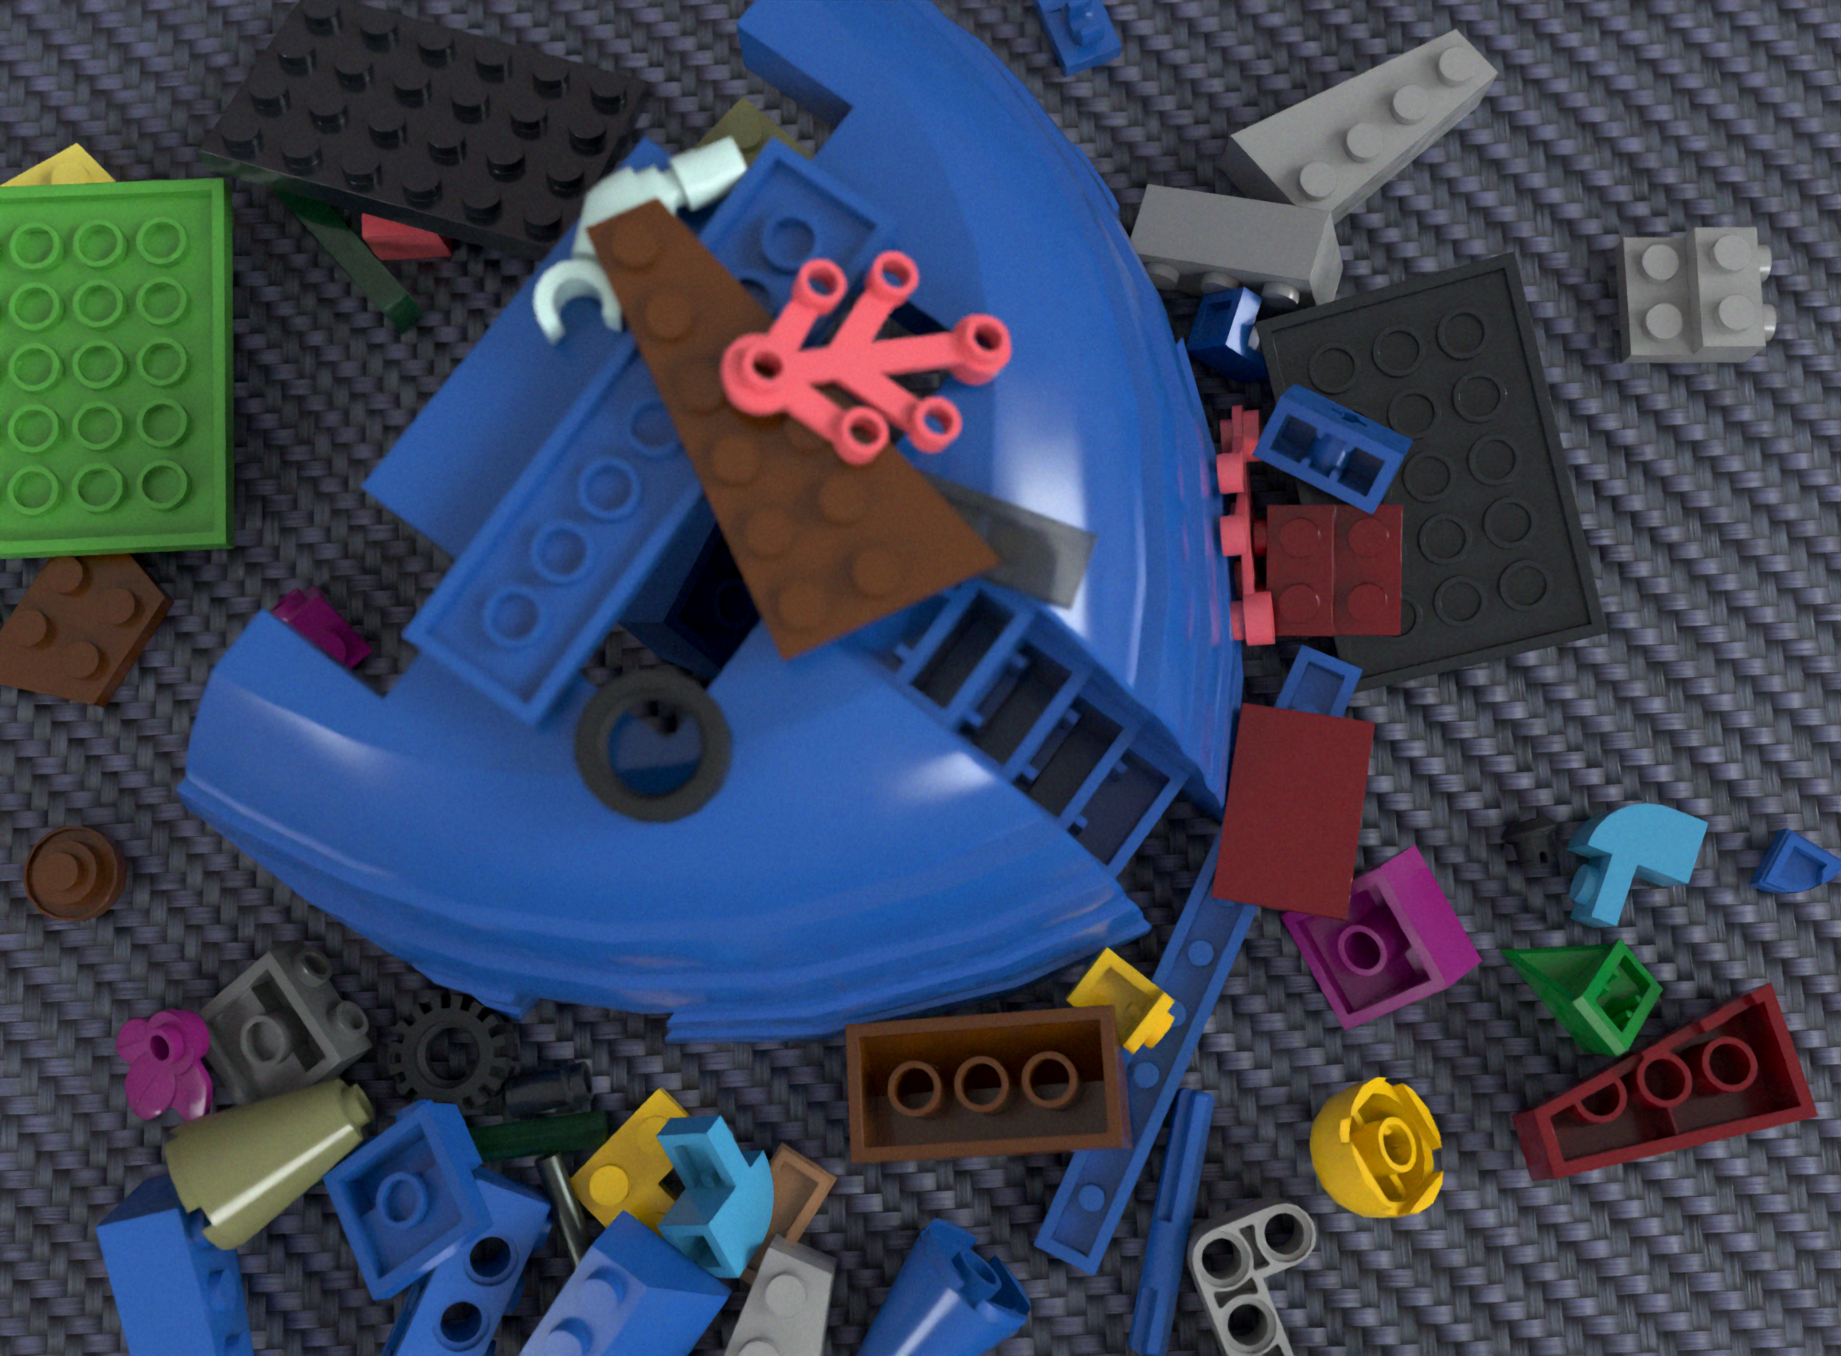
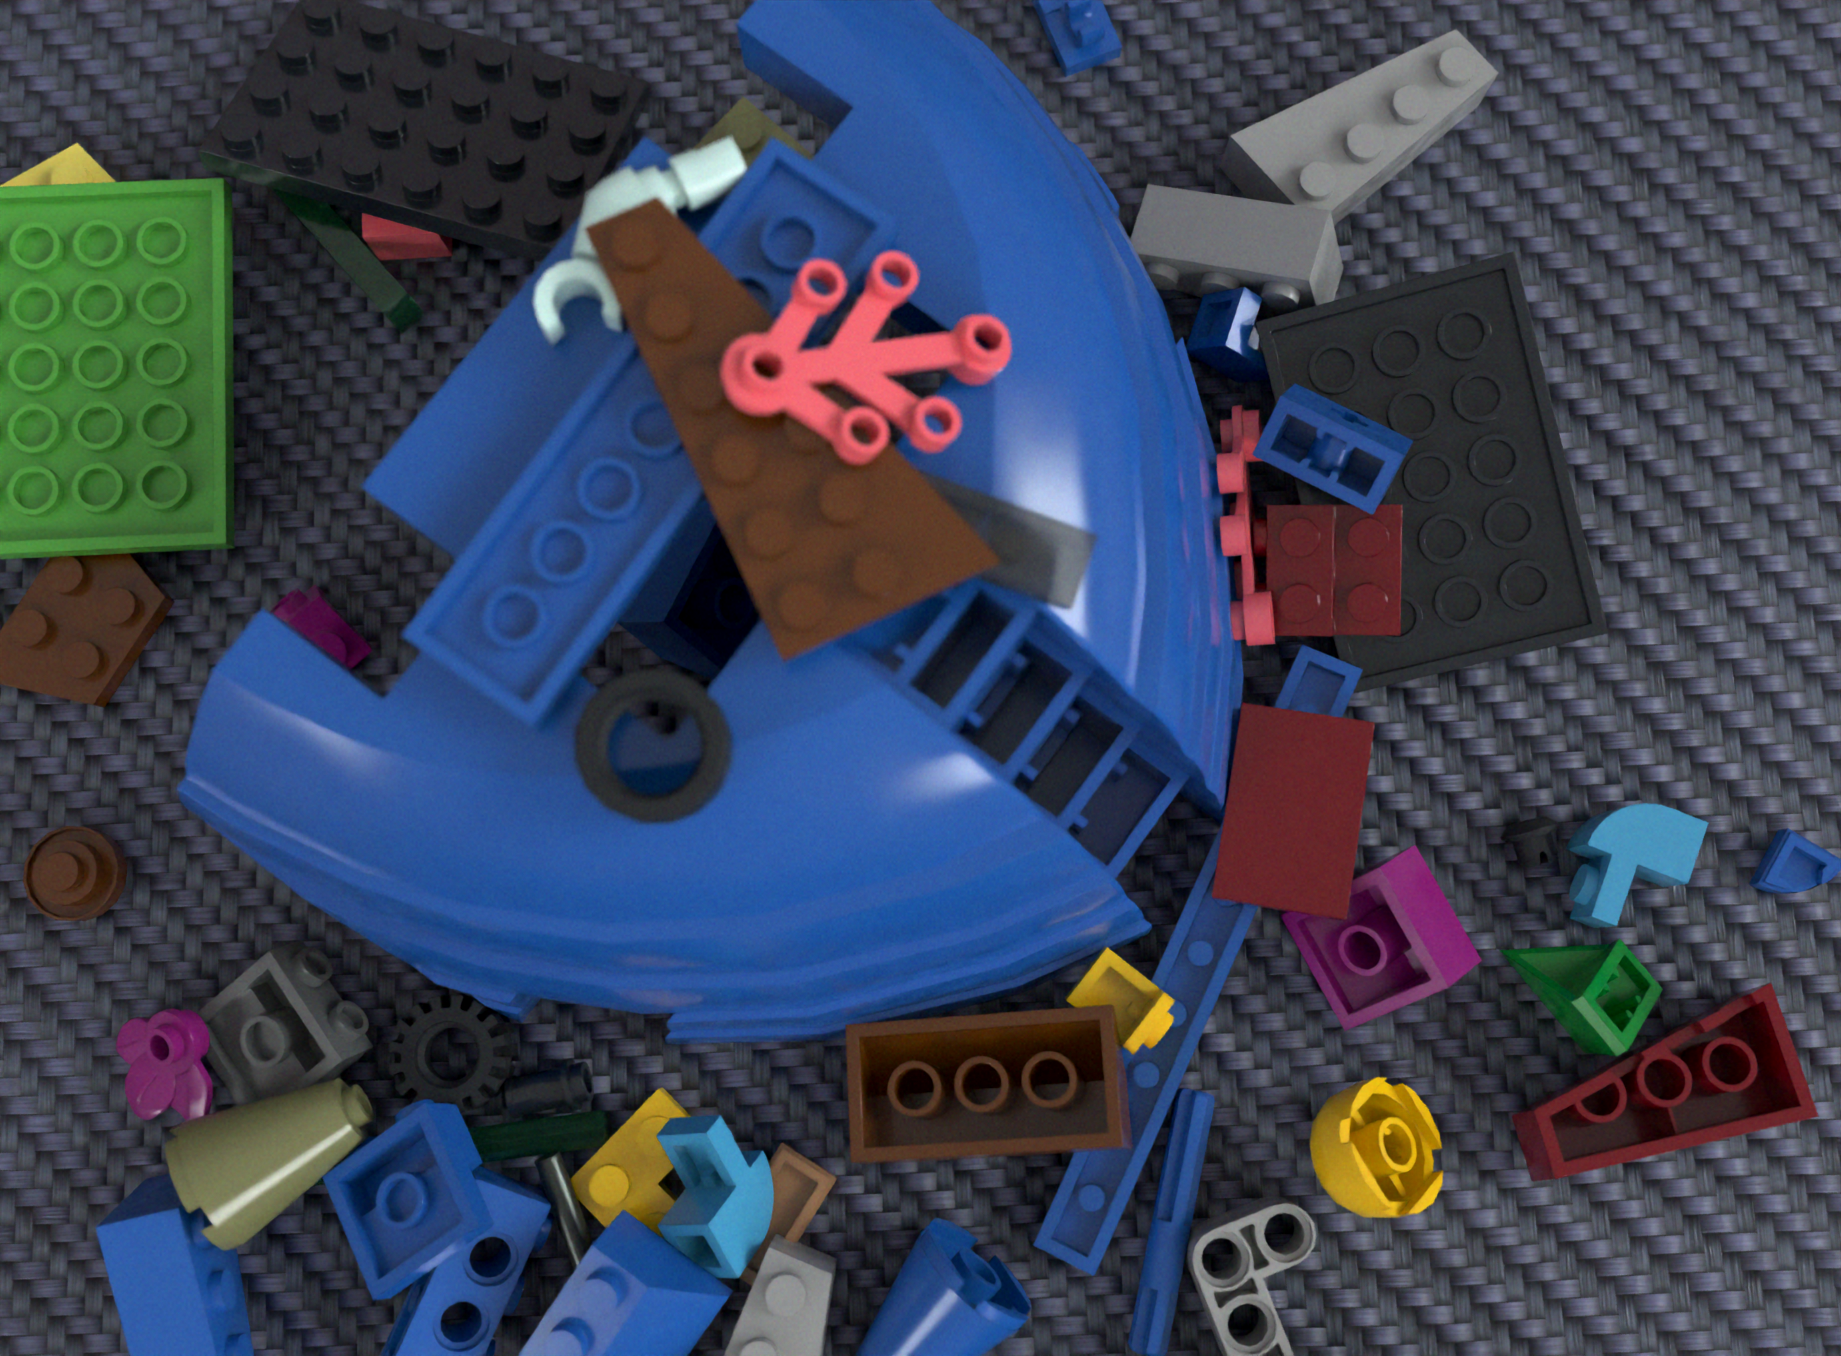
light grey plate [1615,227,1776,363] -> none

